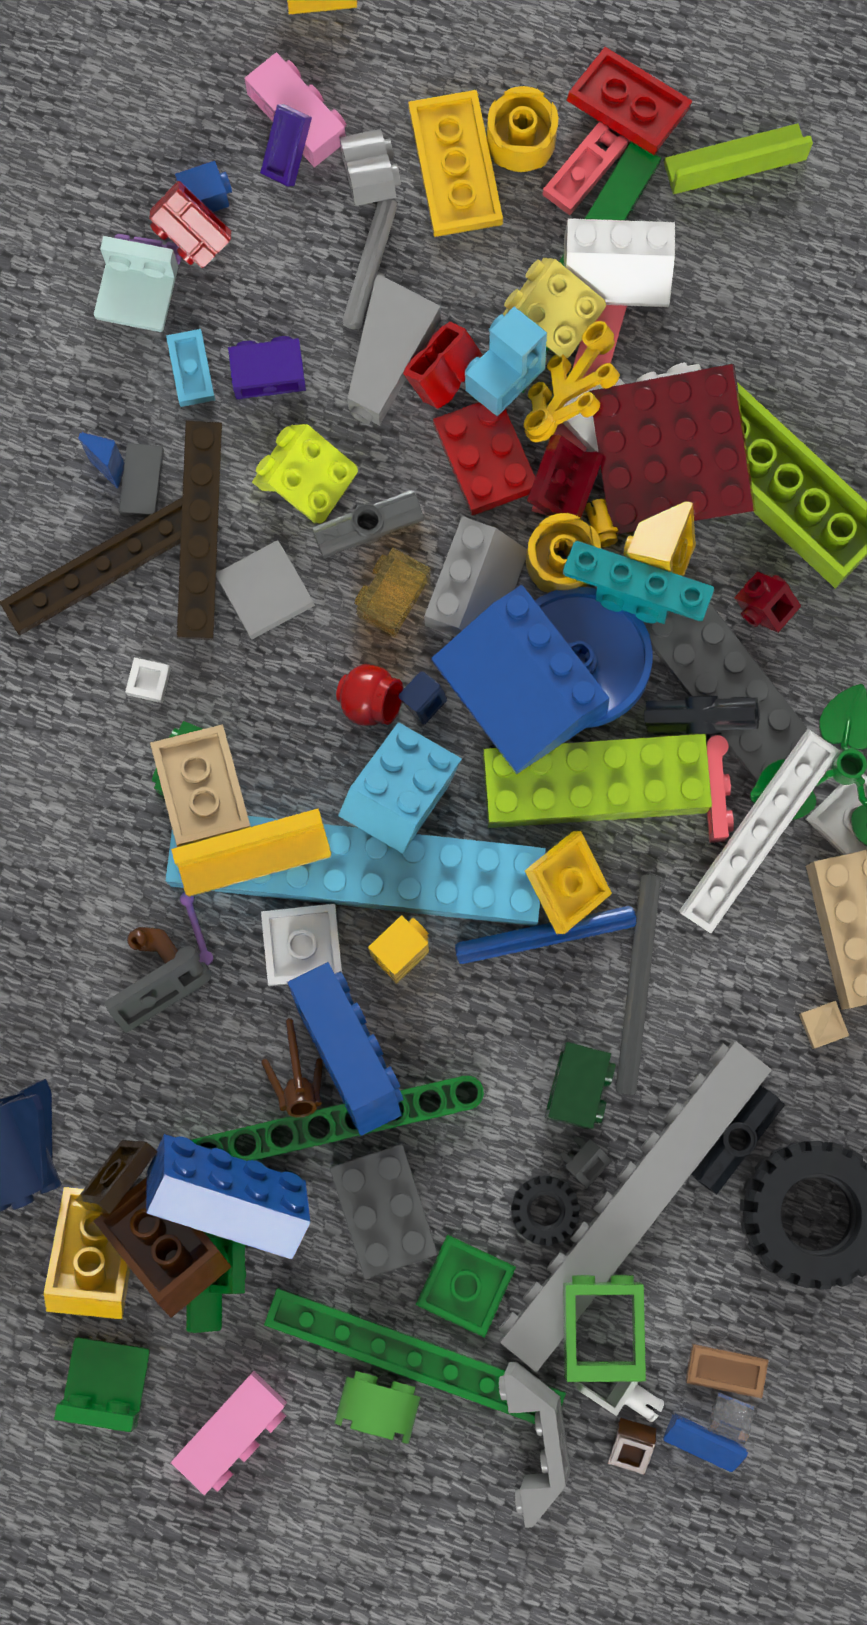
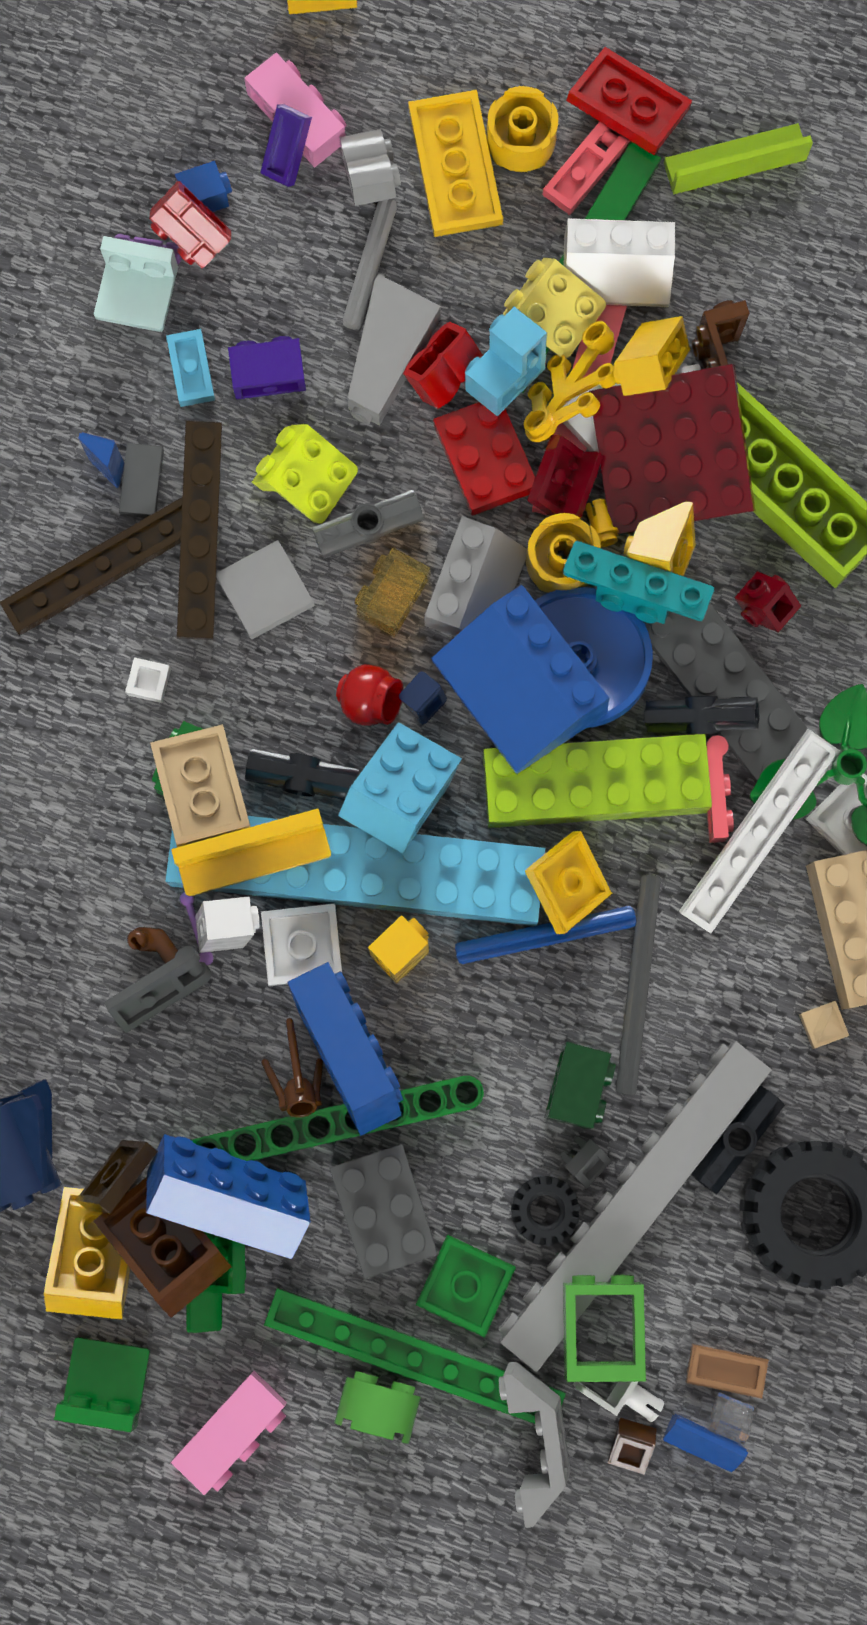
none -> white brick [195,897,259,953]
none -> black piece [245,749,359,801]
none -> yellow brick [613,316,690,396]
none -> reddish brown bracket [692,300,750,369]

